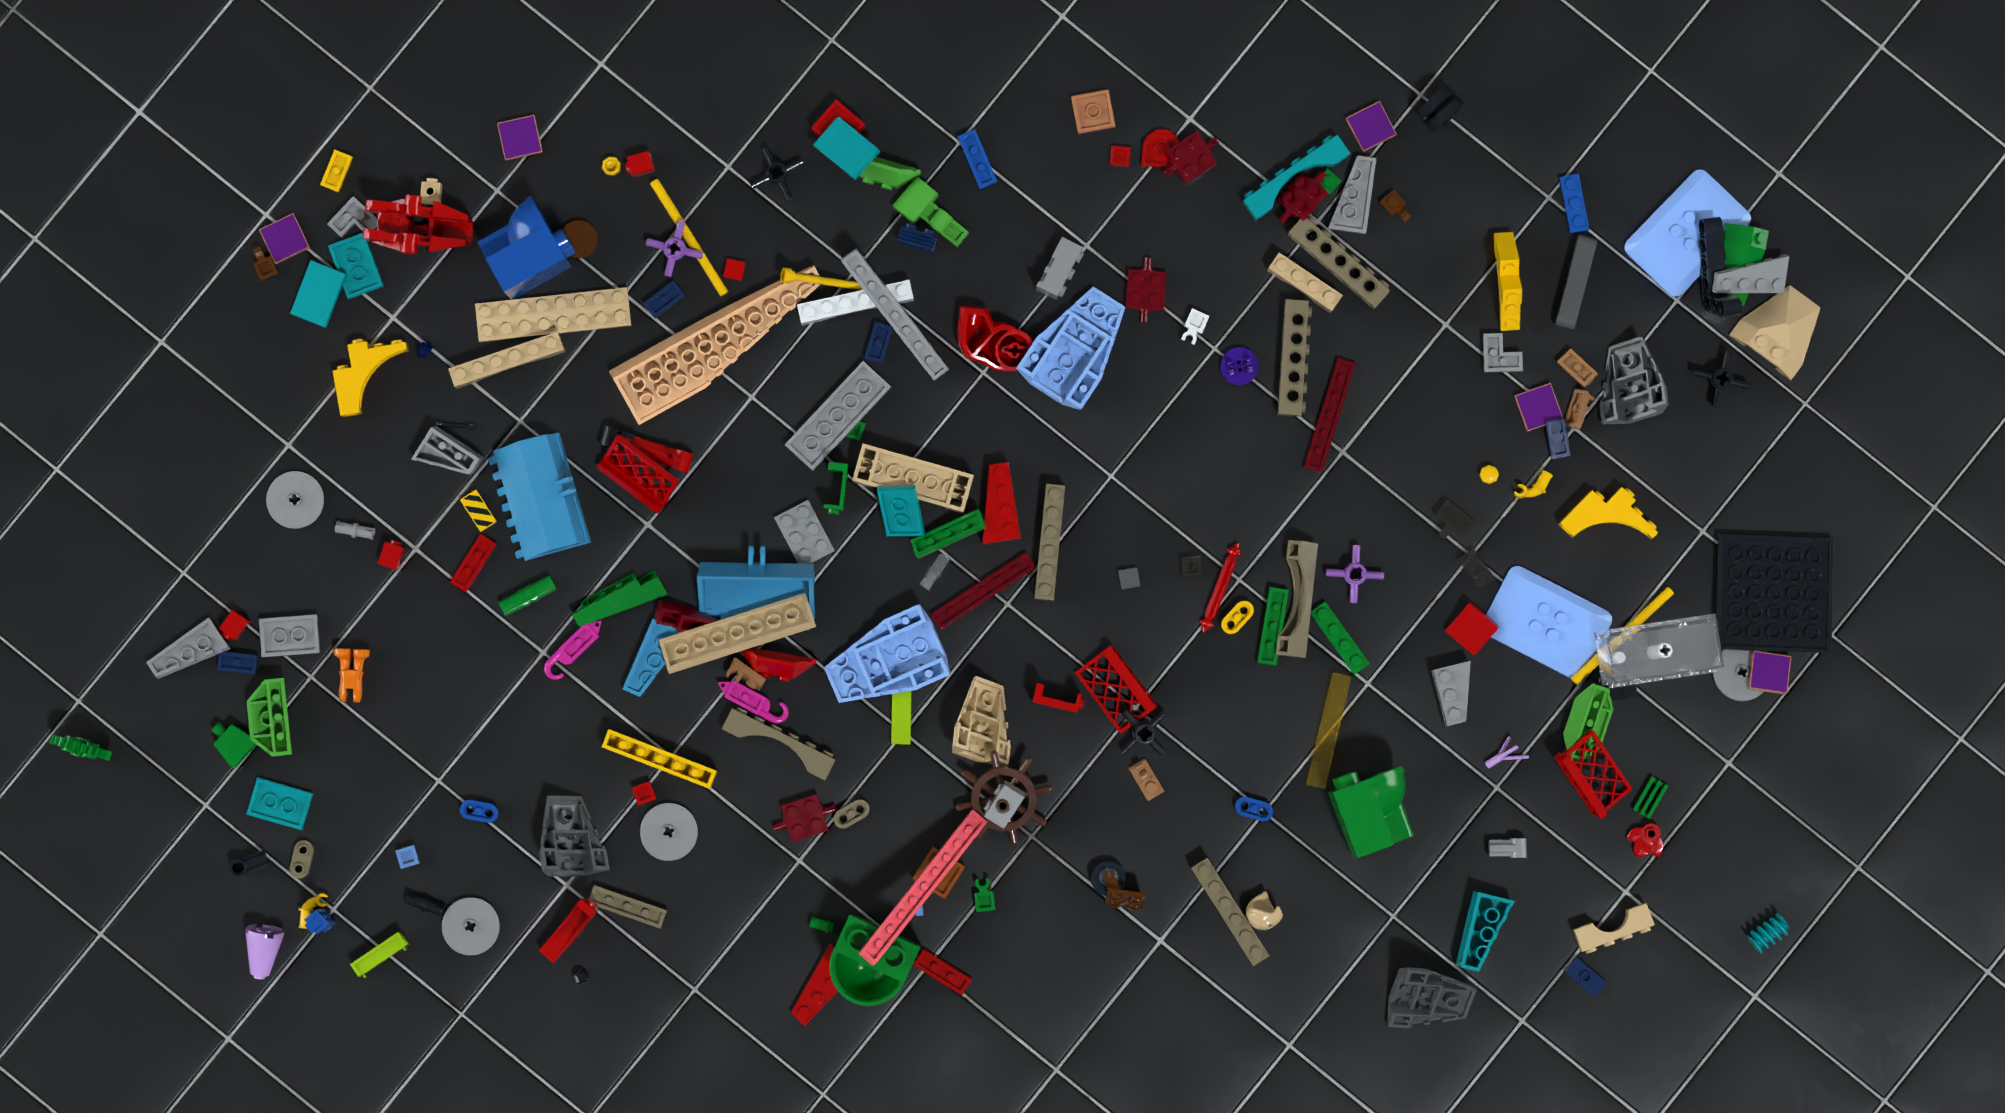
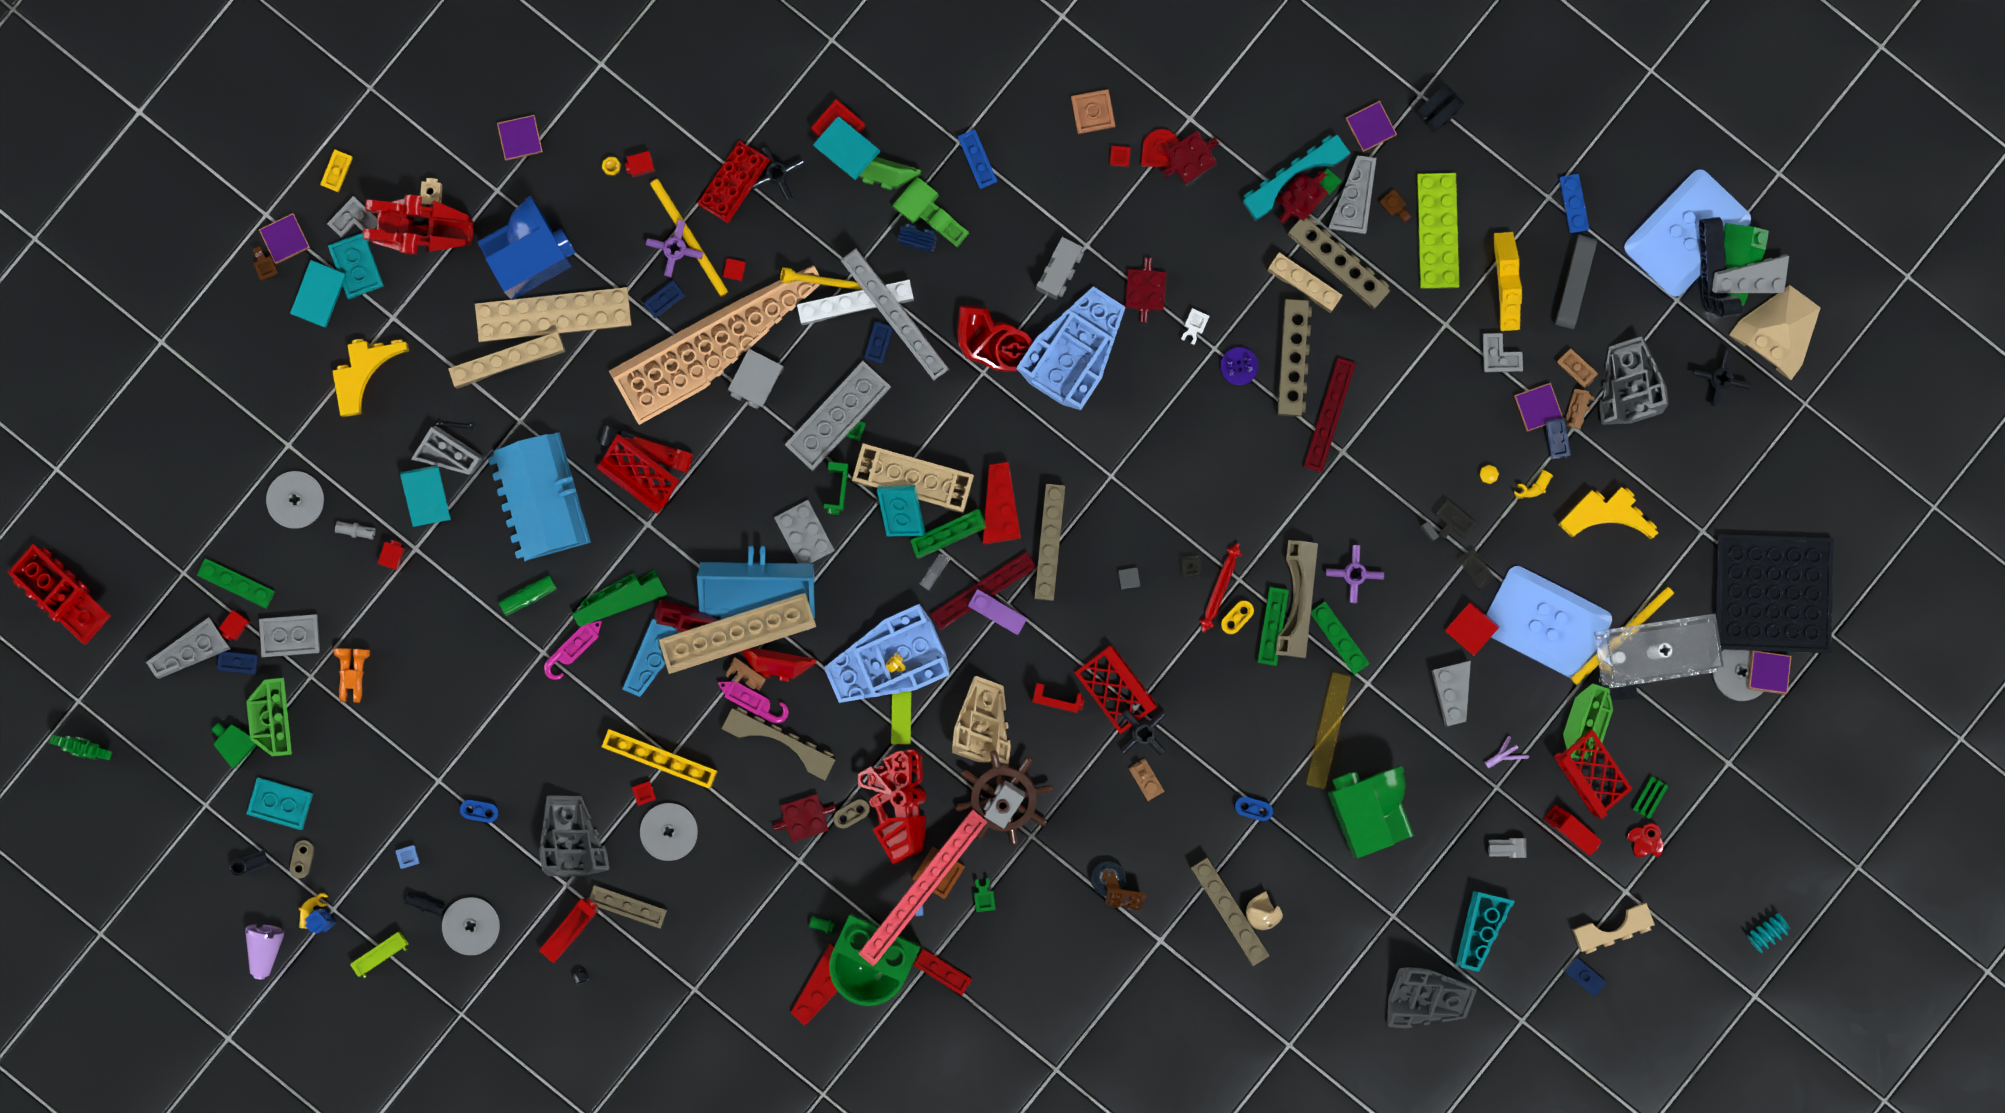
clear blue plate [416,341,433,359] -> none
red tile [450,534,497,593] -> none
yellow tile [460,490,497,532] -> none
reddish brown tile [562,220,598,259] -> none
none -> red wedge [8,544,111,645]
none -> green plate [197,558,275,609]
none -> teal tile [400,465,451,527]
none -> red tile [697,141,770,223]
none -> light grey panel [728,349,784,409]
none -> red piece [858,749,927,864]
none -> yellow tile [885,654,906,673]
none -> medium lavender slope [968,589,1027,635]
none -> lime plate [1417,173,1459,289]
none -> dark grey tile [1421,522,1439,542]
none -> red slope [1543,805,1602,856]

